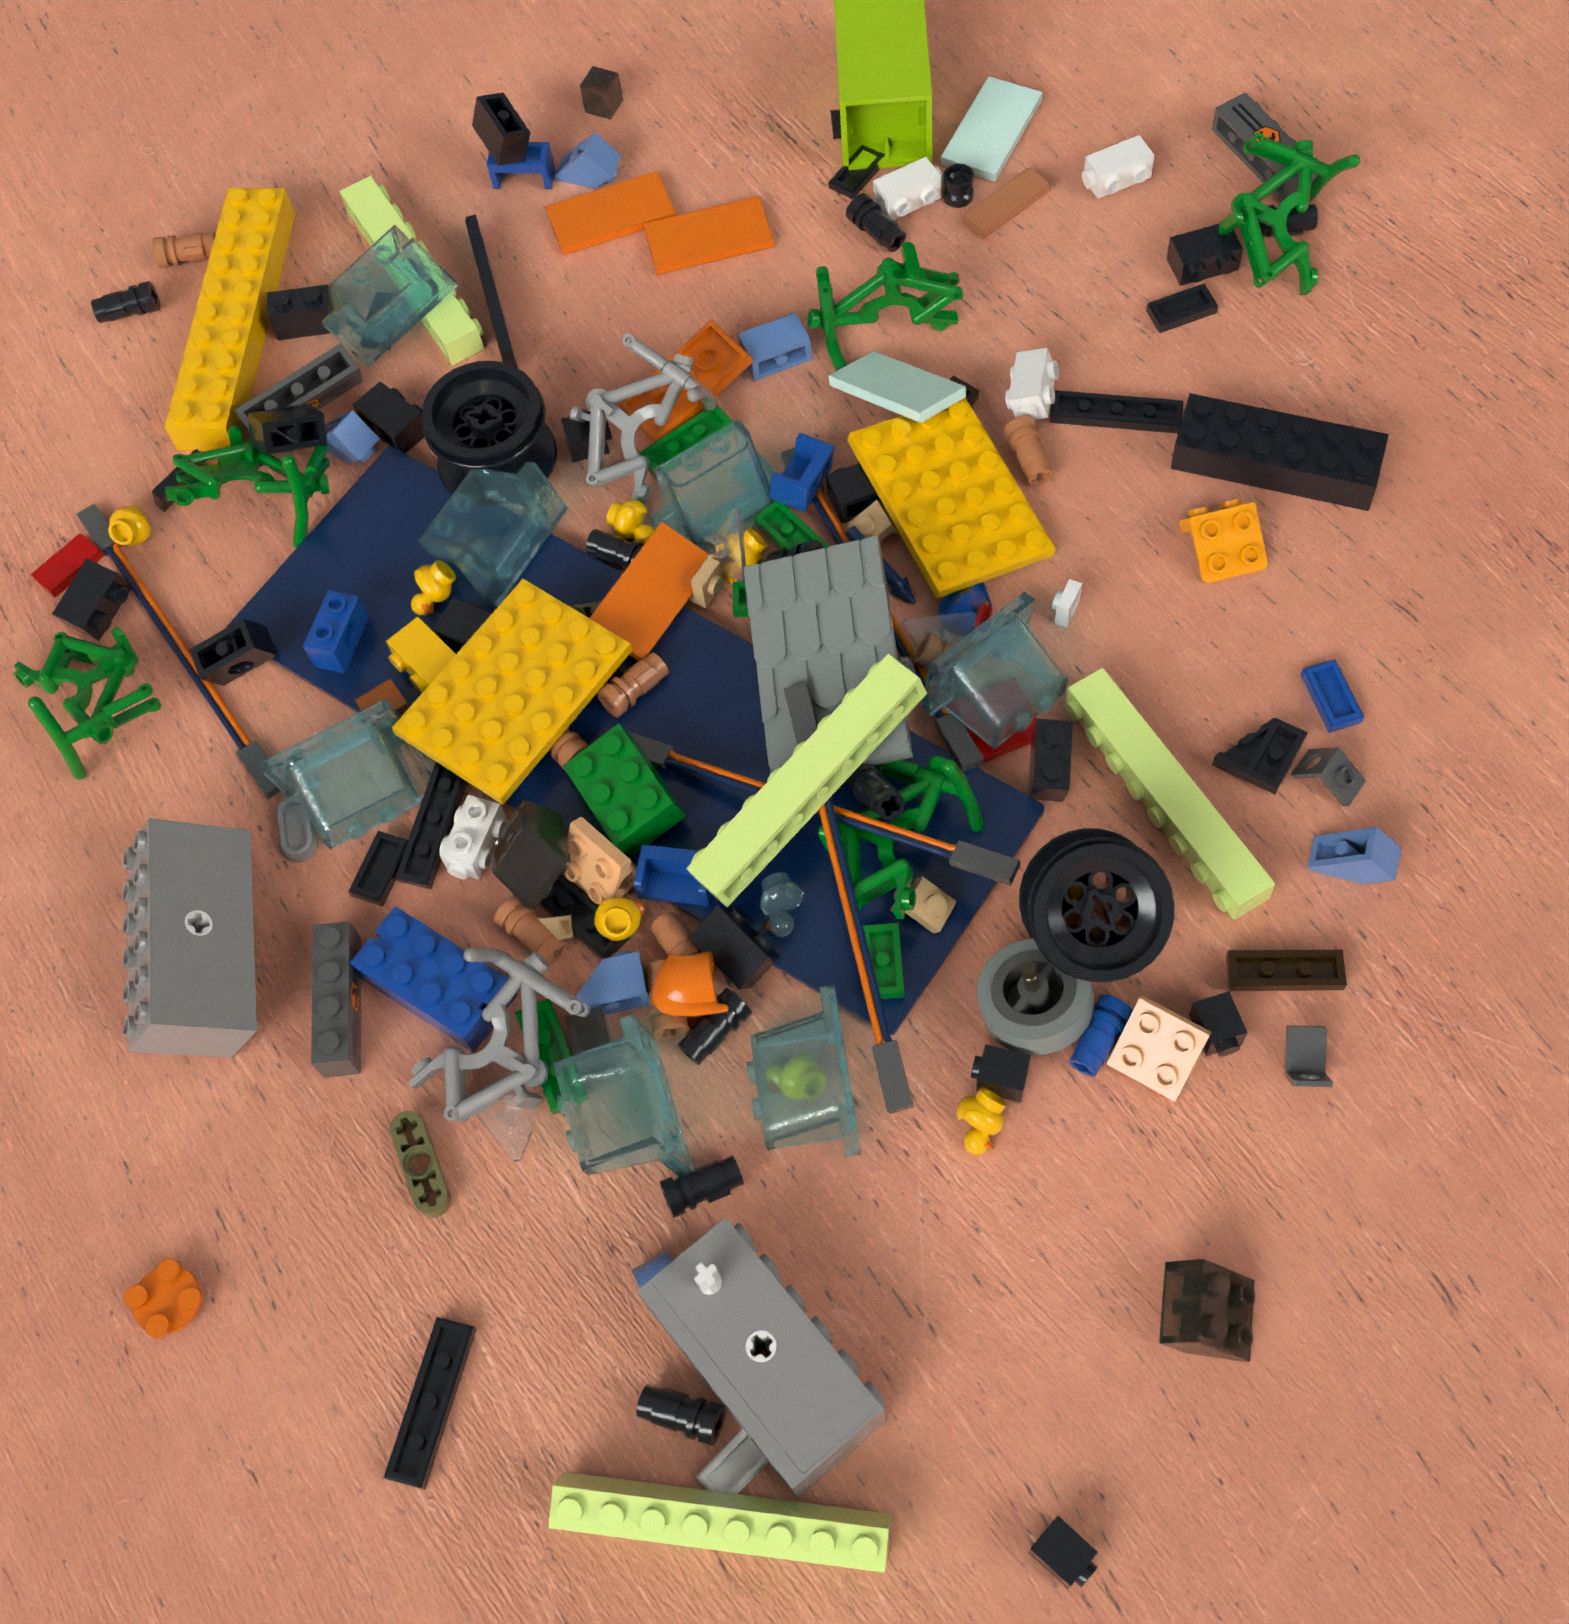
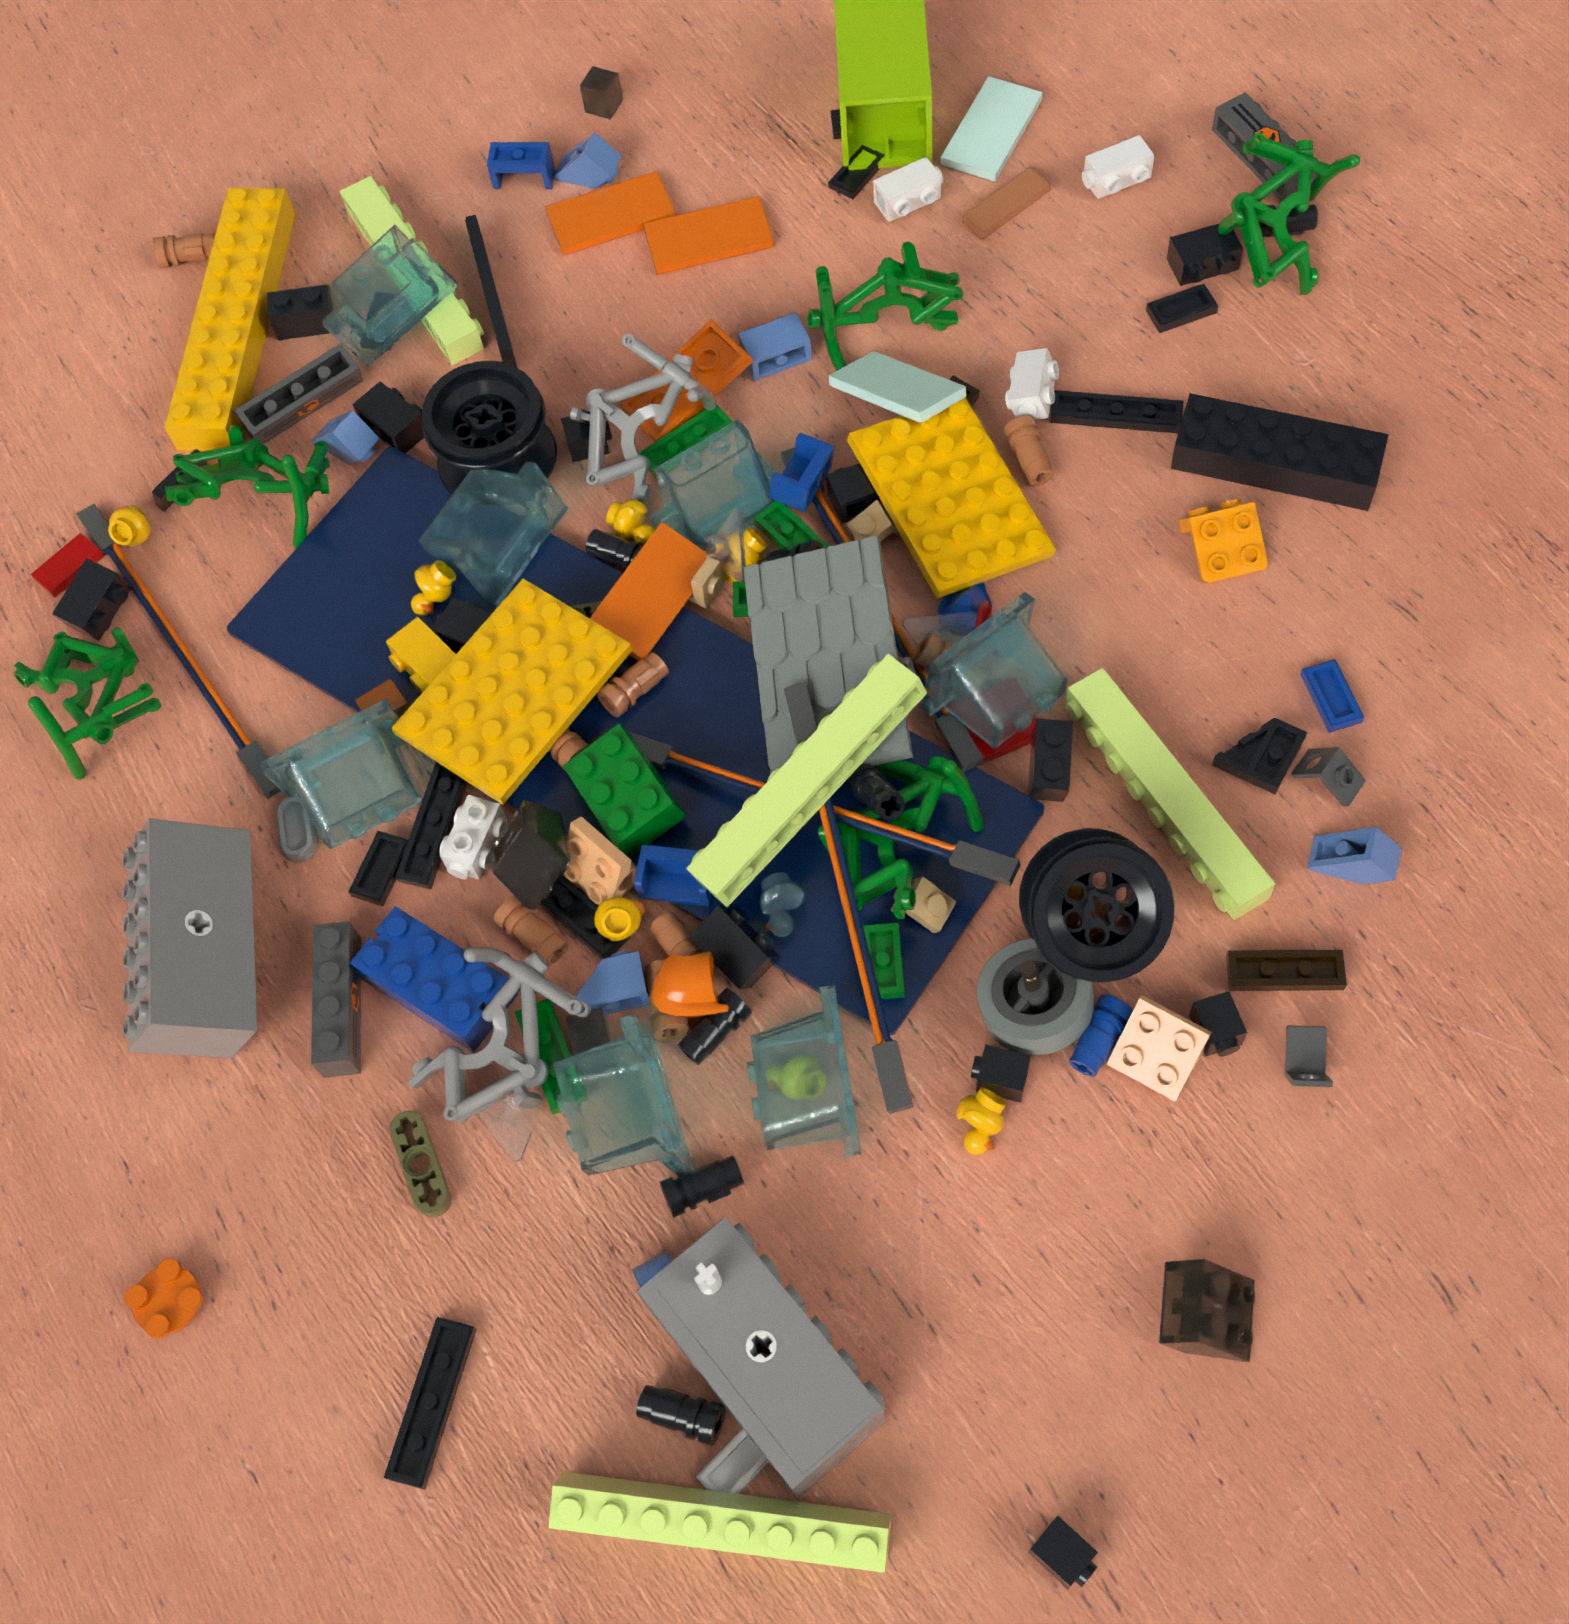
black axle [91,281,161,323] -> none
black brick [189,618,277,686] -> none
black brick [248,404,327,455] -> none
blue brick [303,590,369,674] -> none
black brick [472,92,531,166] -> none
tan piece [538,915,573,940] -> none
dark blue piece [845,526,916,604] -> none
black axle [846,193,906,252] -> none
black wheel [943,163,974,208] -> none
white plate [1052,579,1082,628] -> none

